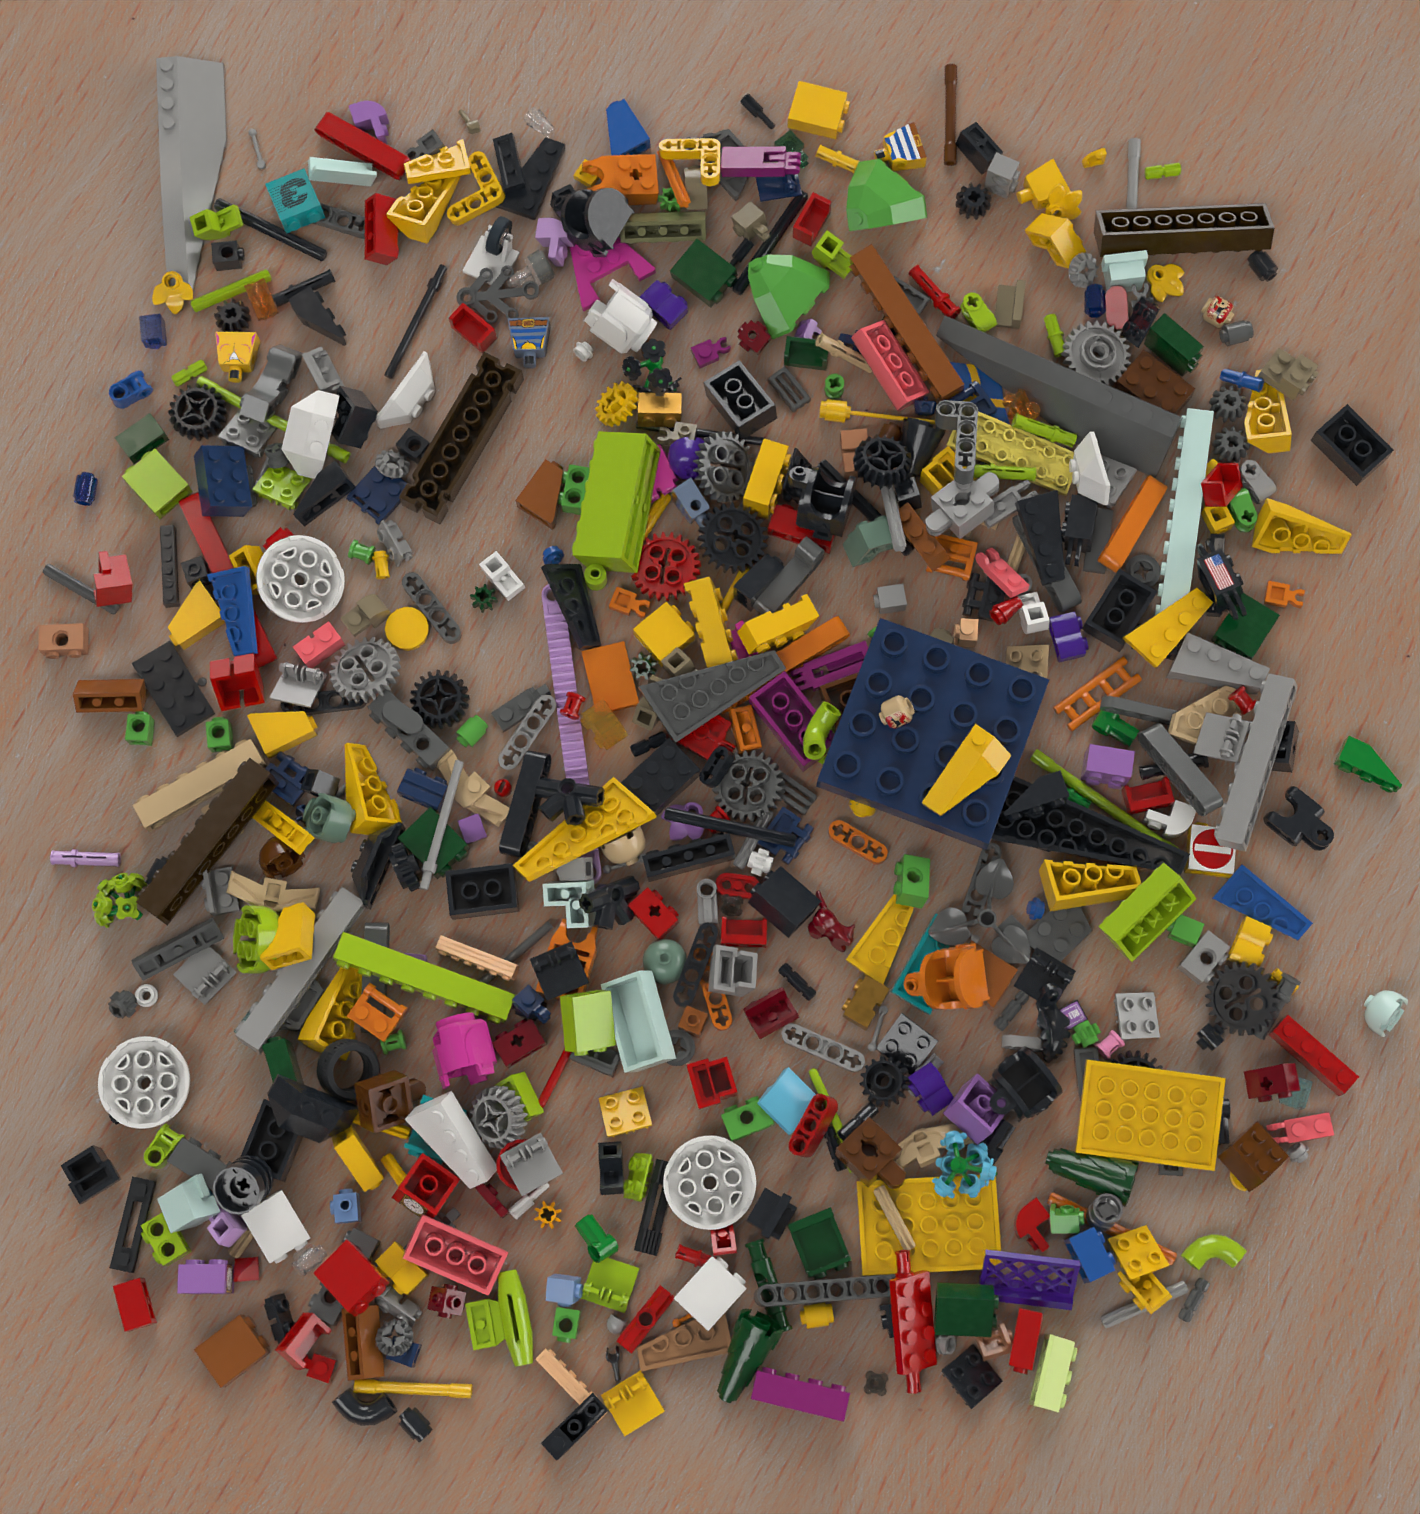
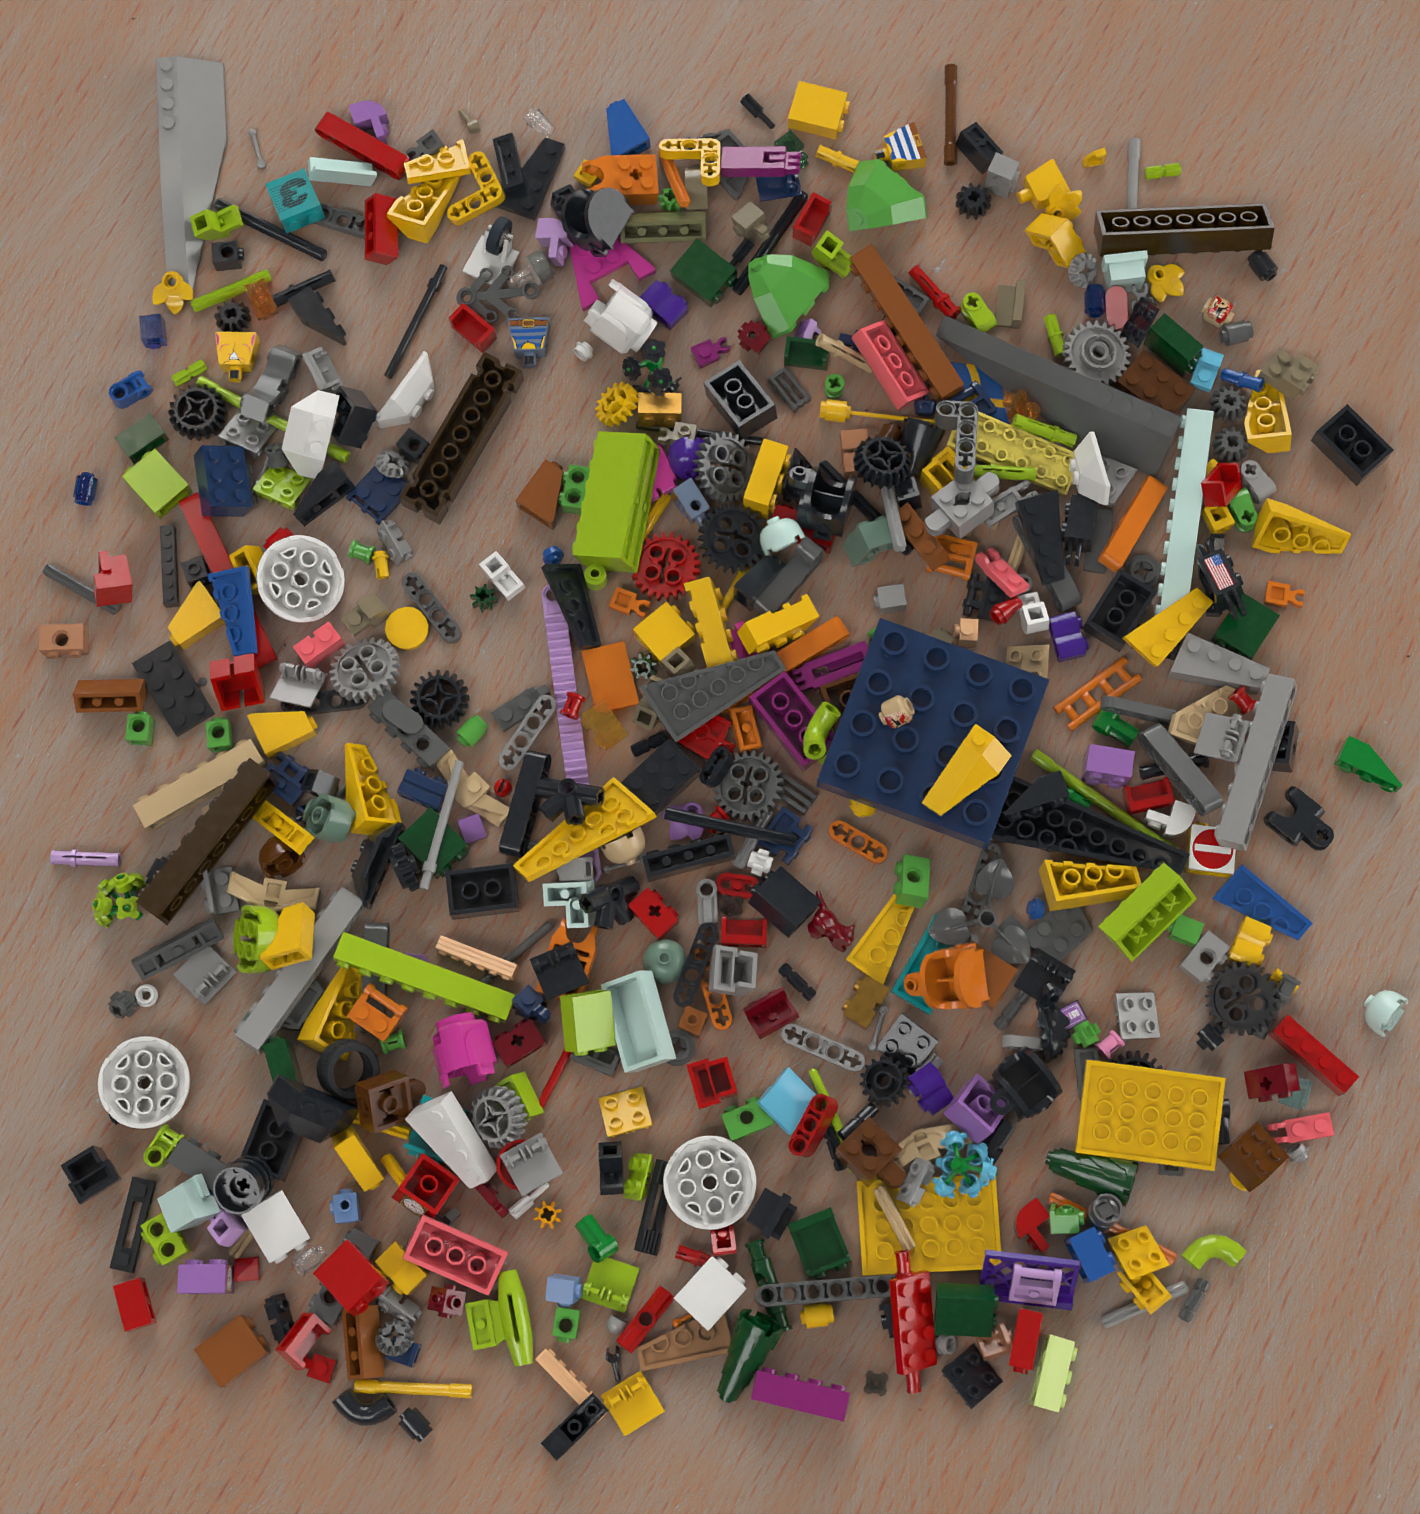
none -> light aqua cylinder [760,516,805,556]
none -> light grey hinge [896,1157,935,1208]
none -> lavender plate [1009,1264,1062,1306]
none -> medium azure brick [1190,347,1224,393]

